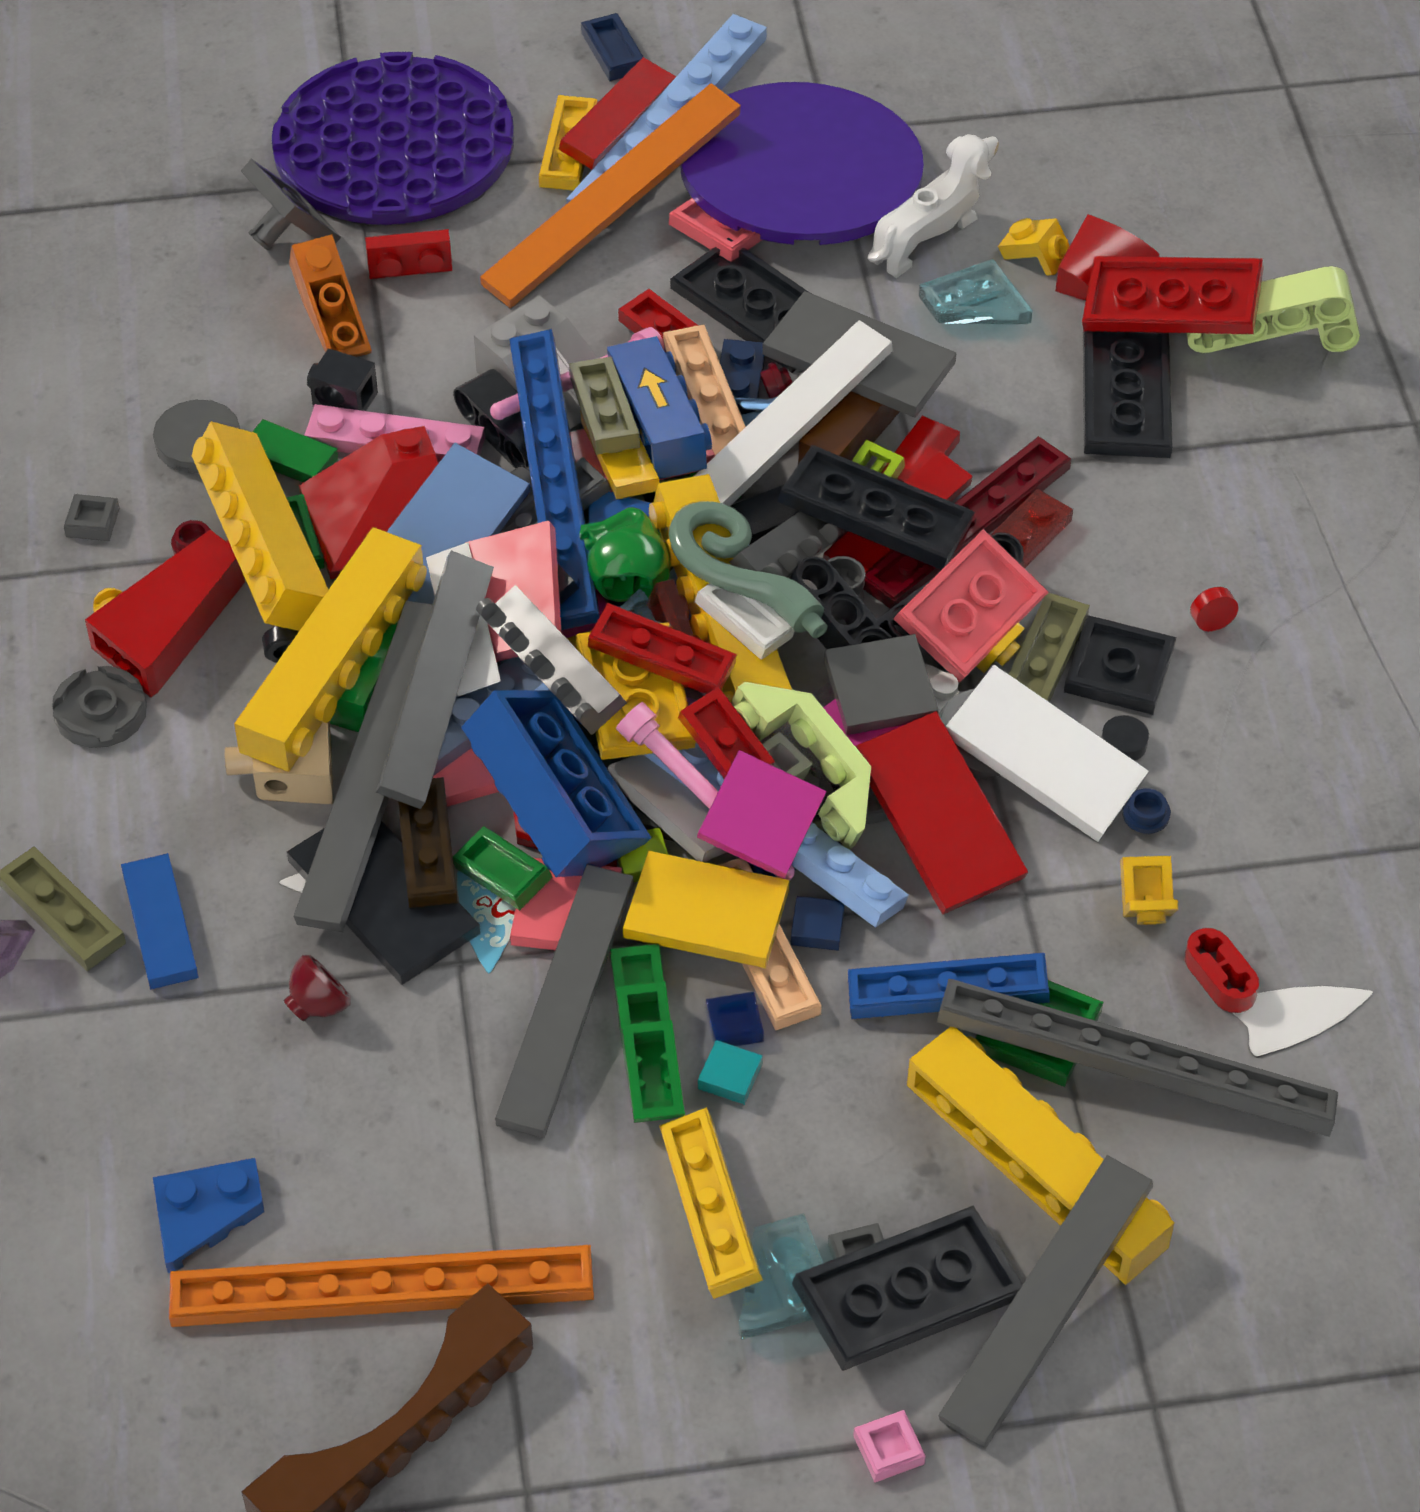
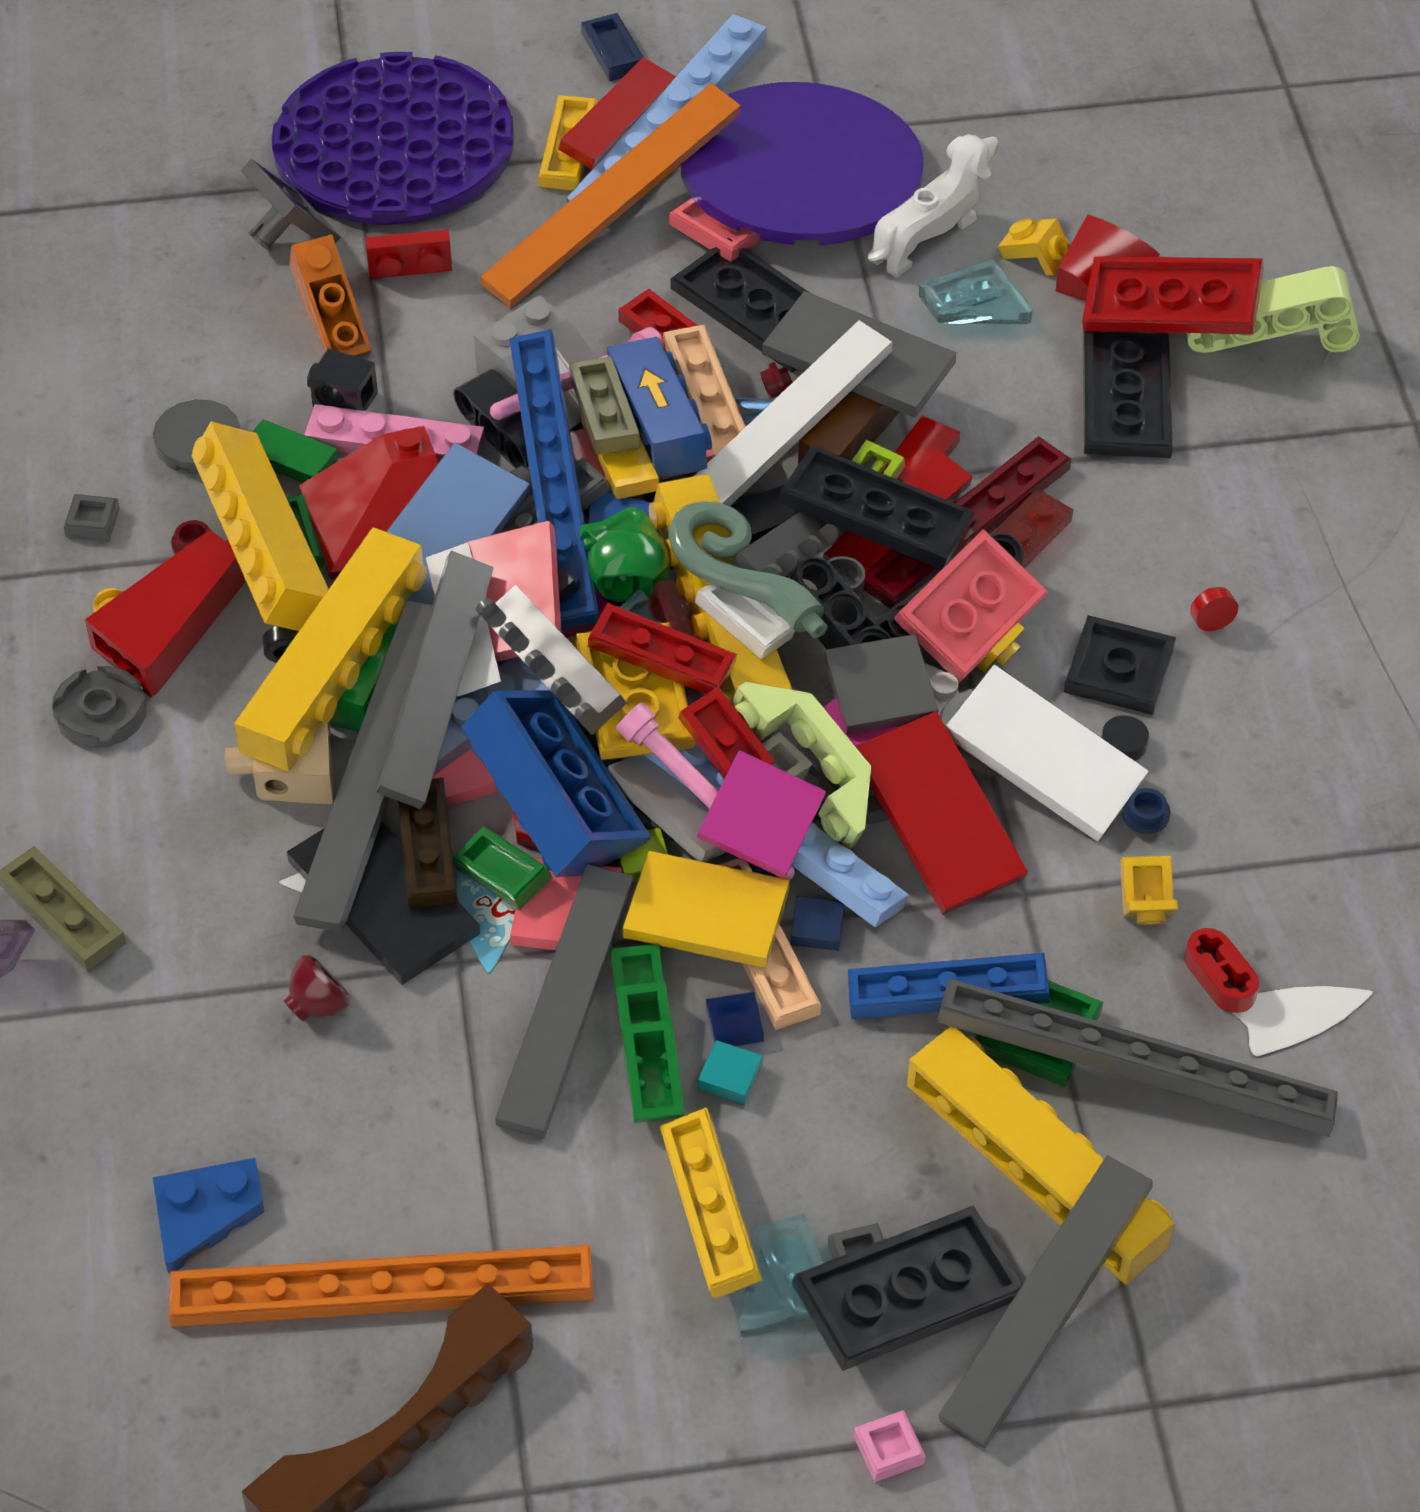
blue tile [121,853,199,990] -> none
dark blue plate [720,339,766,415] -> none
olive plate [1009,593,1090,702] -> none

